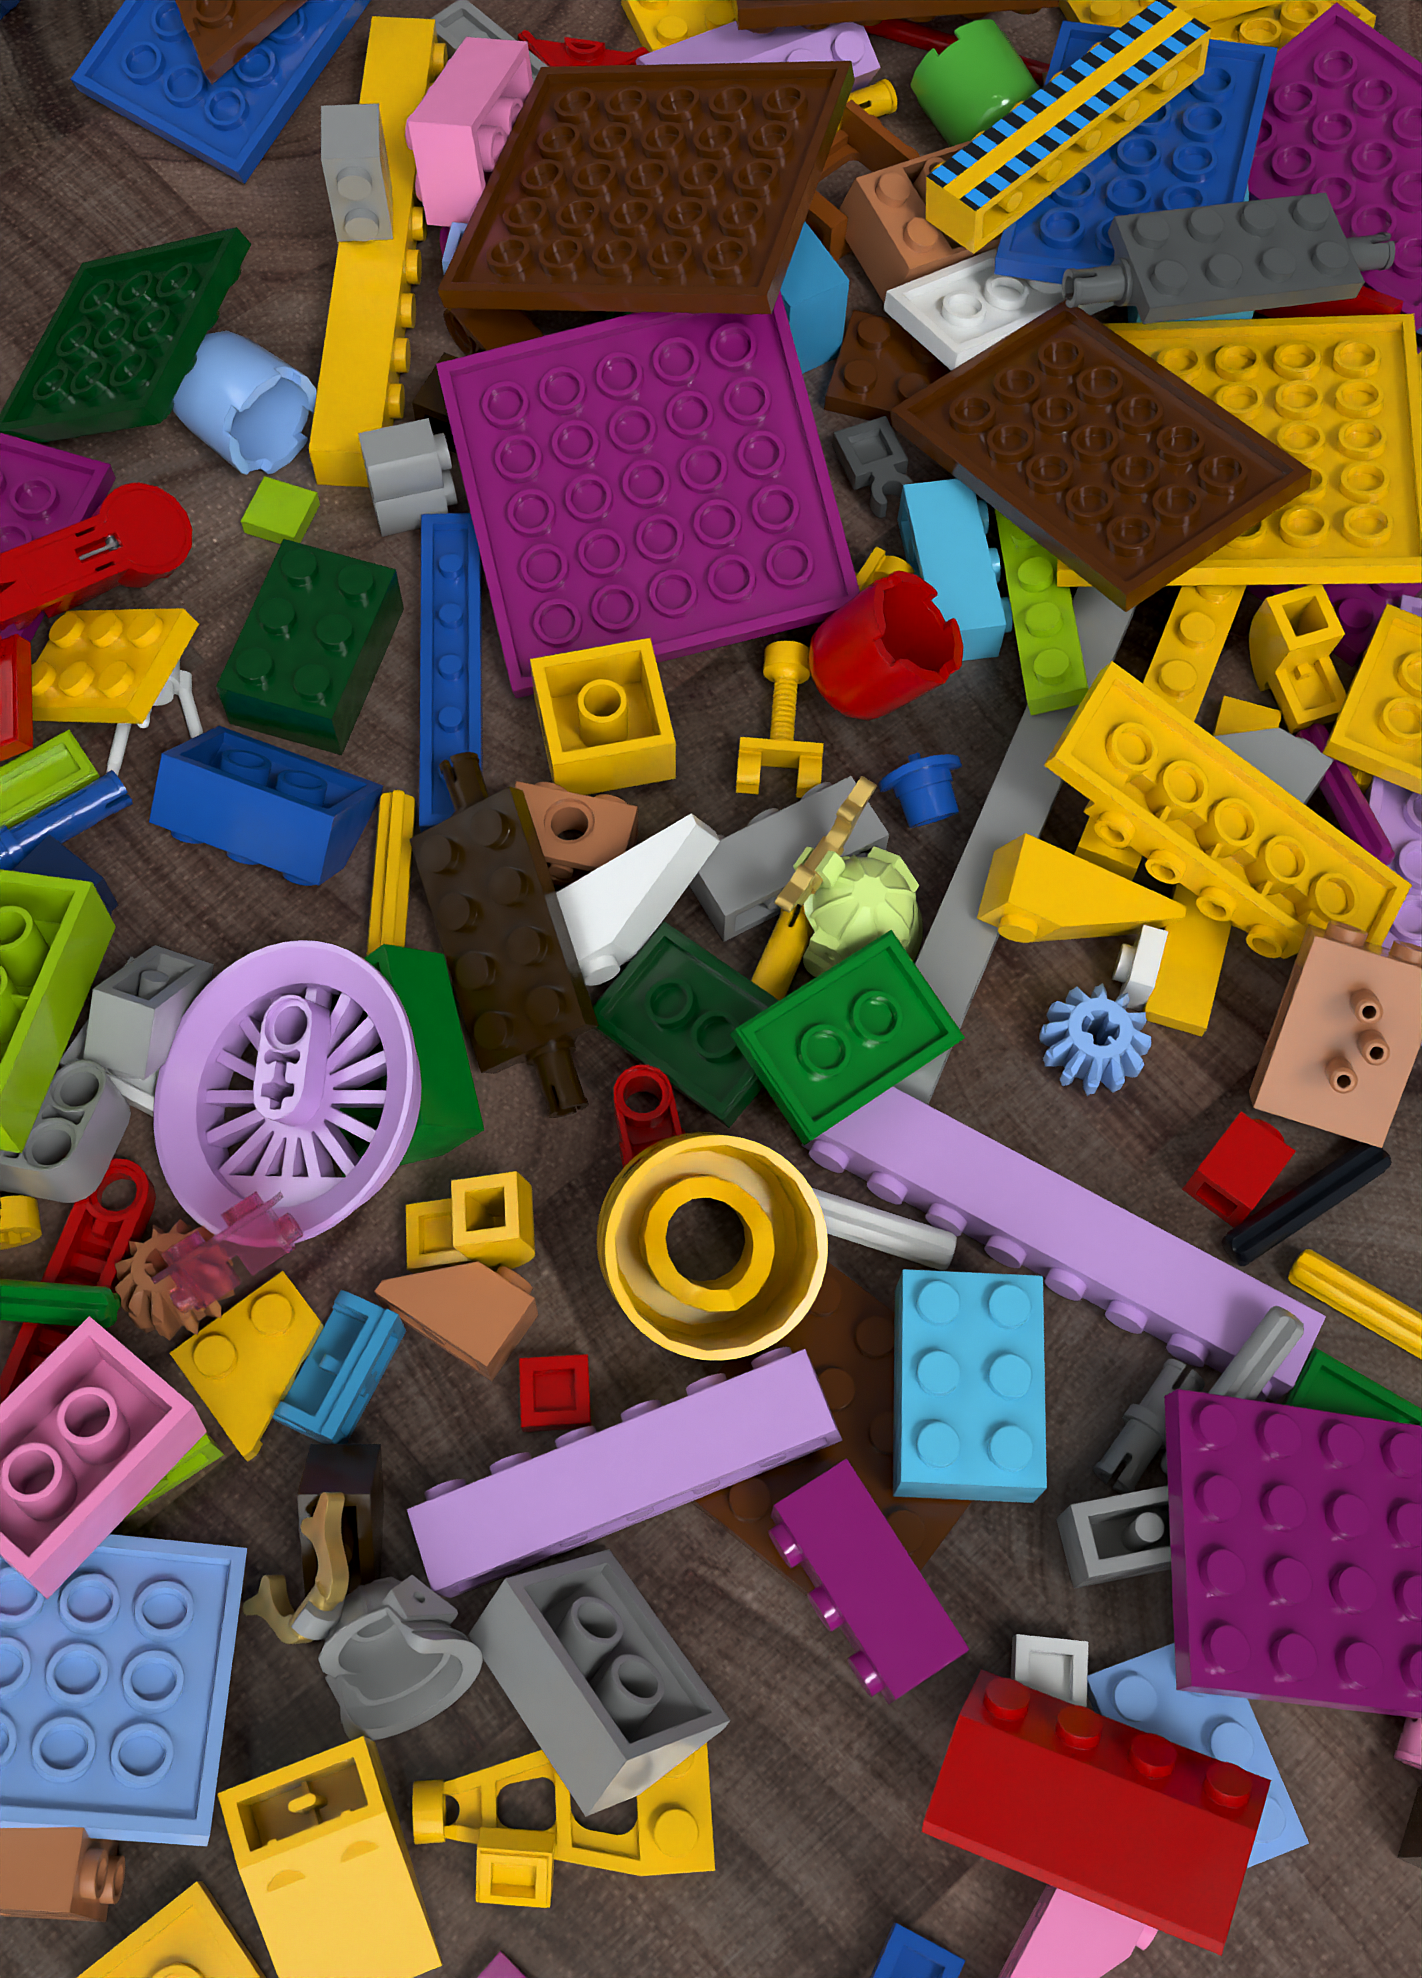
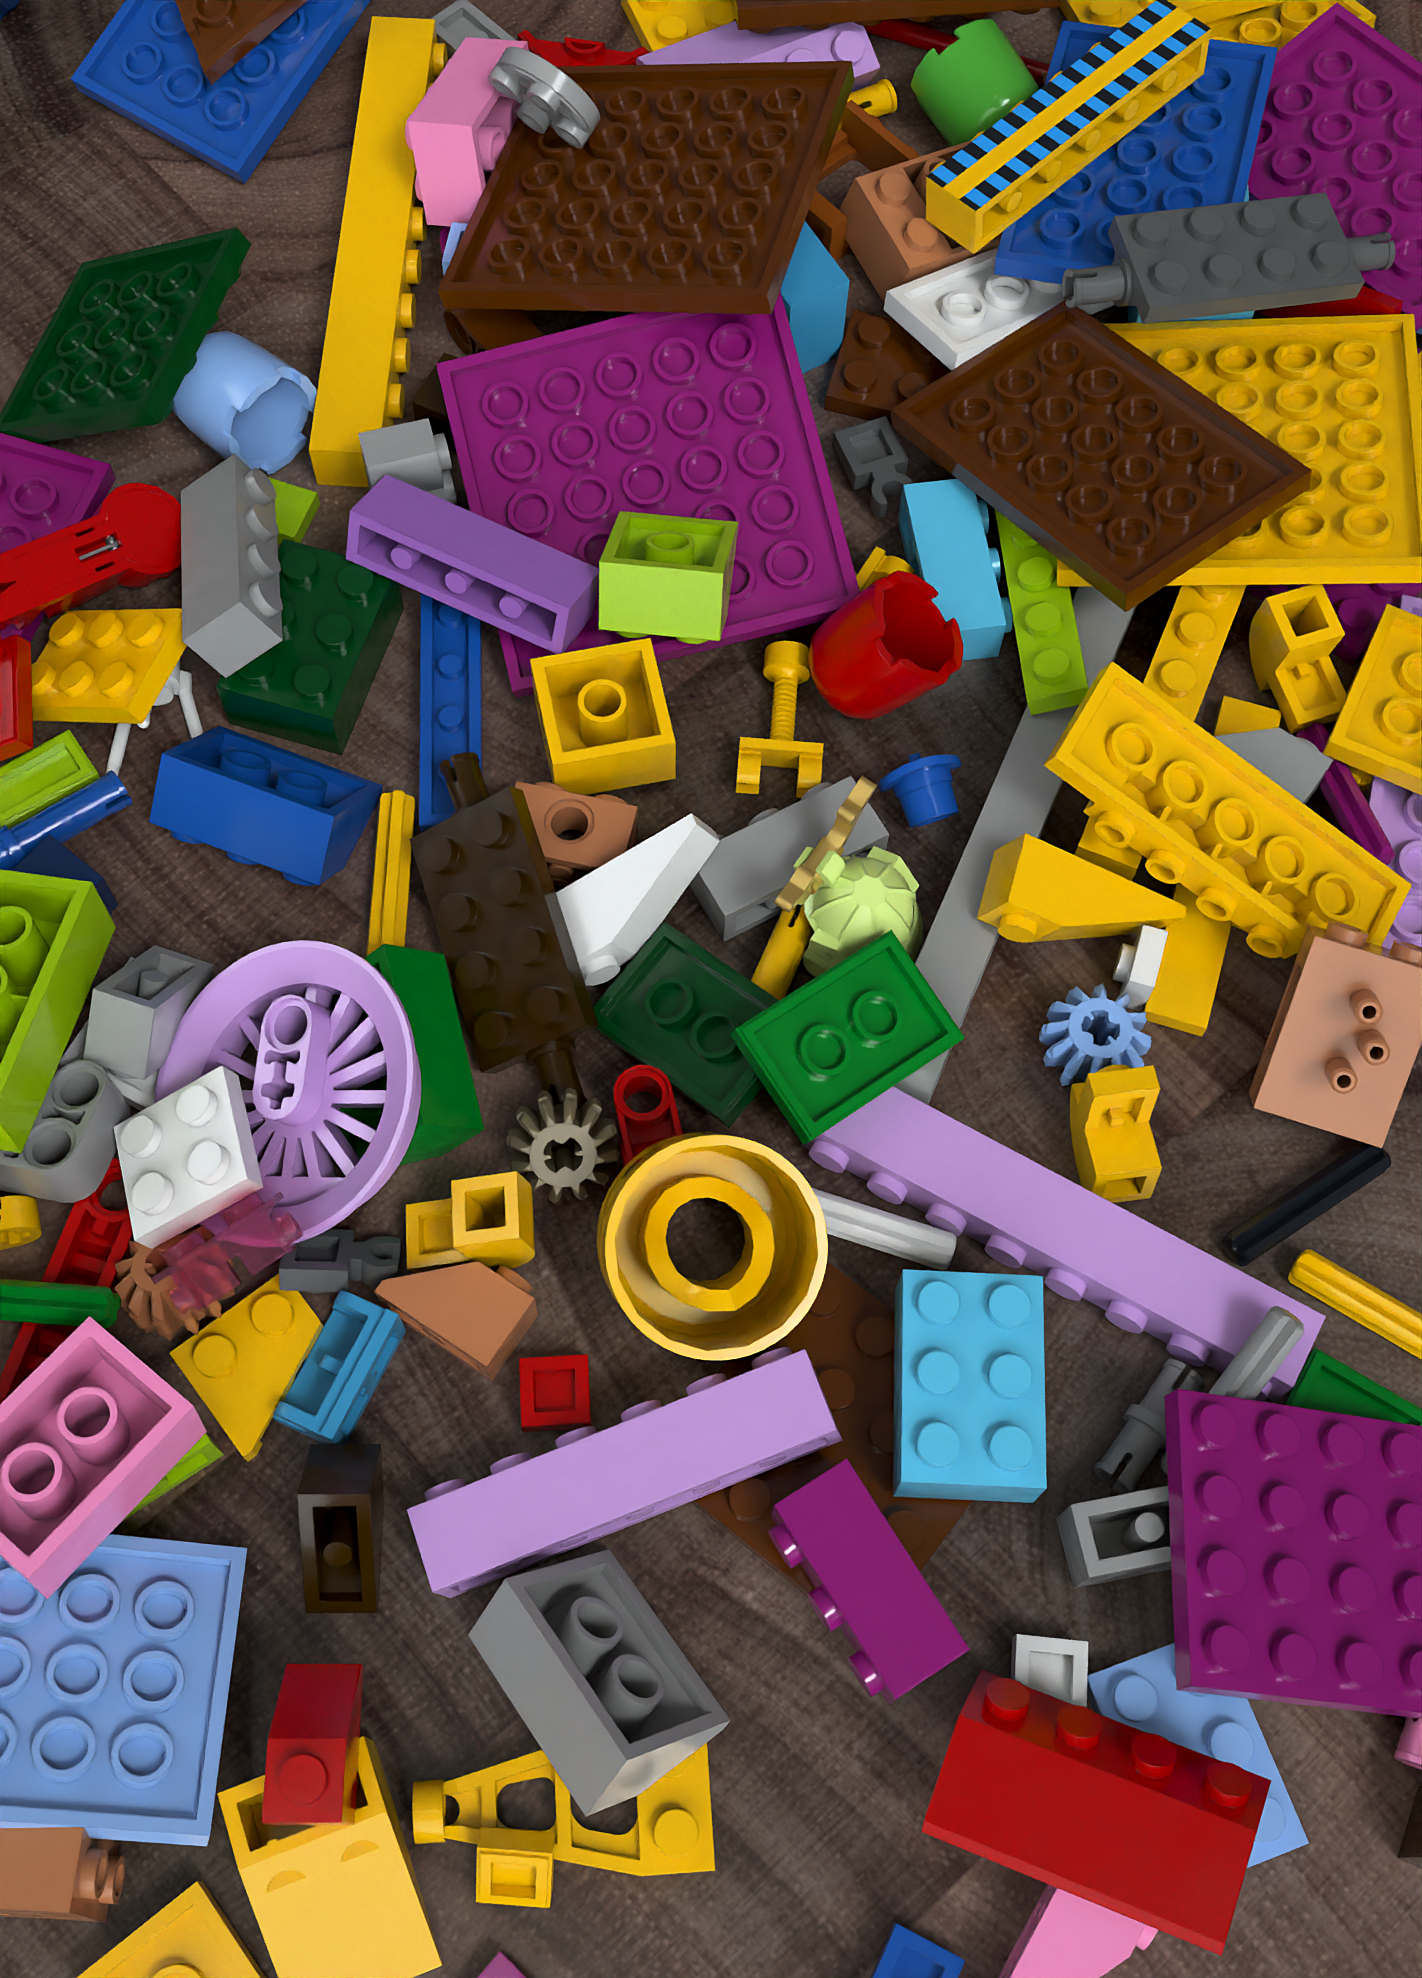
light grey helmet [243,1492,483,1741] -> none
light grey brick [321,103,393,242] -> none
red brick [1182,1111,1296,1228] -> none
none -> white plate [113,1065,264,1249]
none -> light grey brick [181,453,283,678]
none -> red slope [261,1664,364,1825]
none -> dark grey plate [279,1229,401,1294]
none -> medium lavender brick [346,474,599,654]
none -> light grey tile [488,47,601,149]
none -> dark tan gear [506,1087,619,1204]
none -> lime slope [599,511,738,644]
none -> yellow brick [1070,1064,1162,1203]

